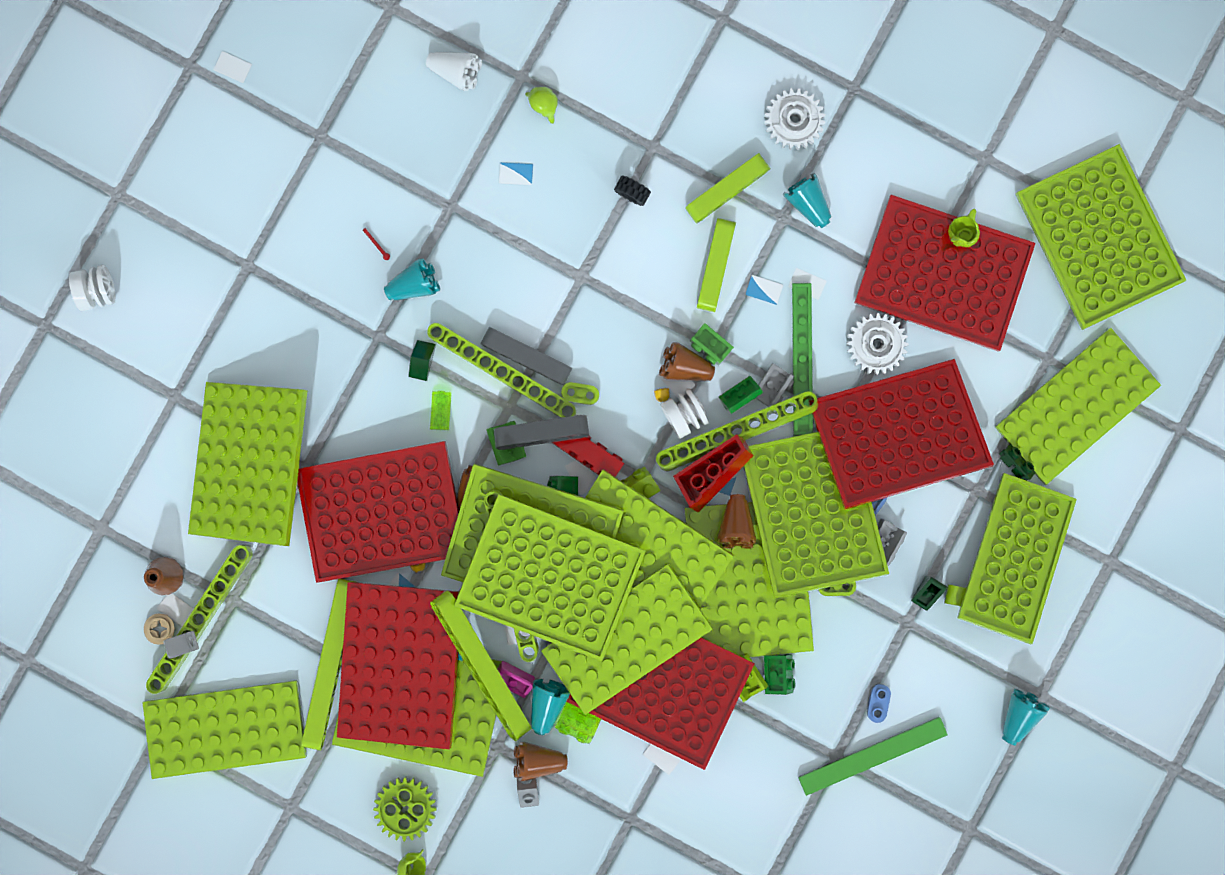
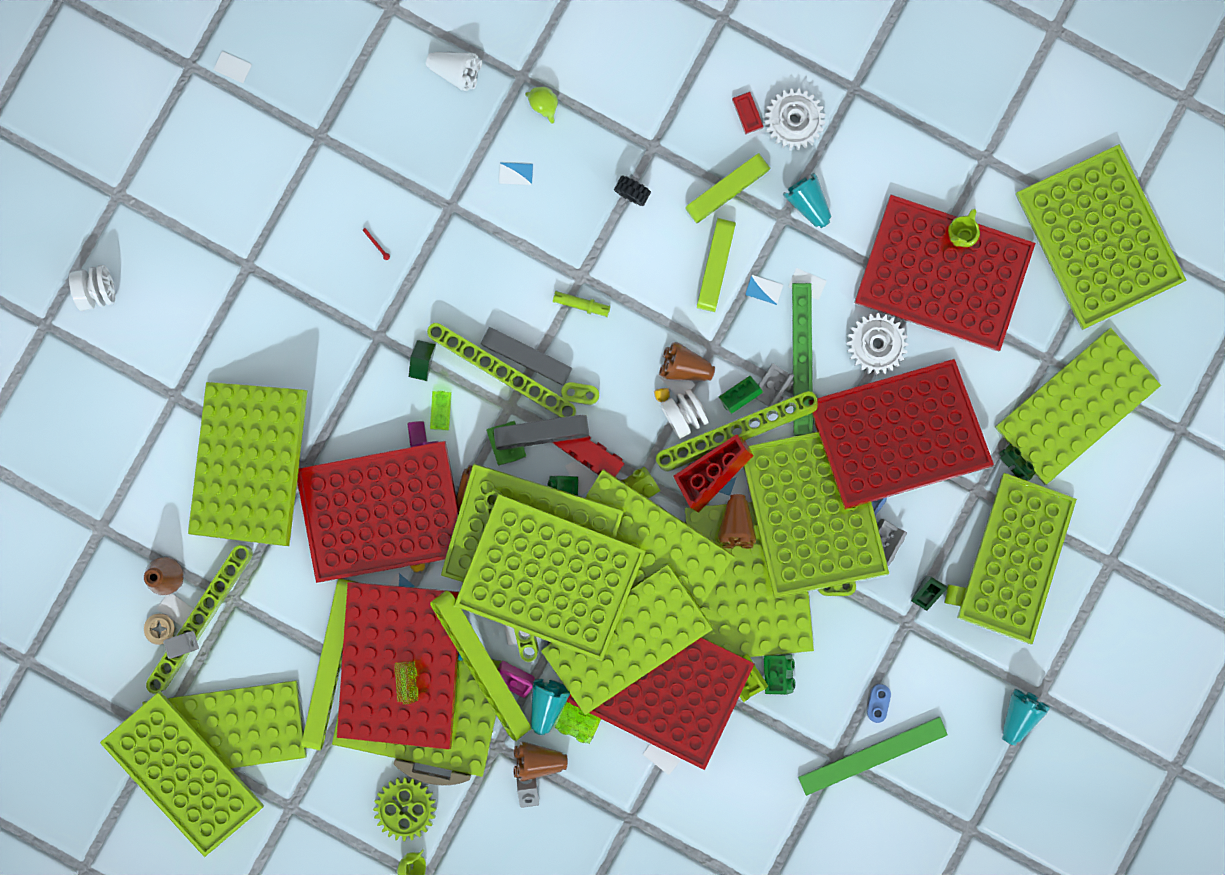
teal cone [384,258,440,301] -> none
bright green bracket [690,323,734,365] -> none
none -> lime plate [100,691,264,857]
none -> dark tan slope [394,759,472,785]
none -> clear neon green bracket [395,661,418,705]
none -> magenta bracket [407,421,438,447]
none -> lime pin [553,291,611,318]
none -> red tile [732,92,764,135]

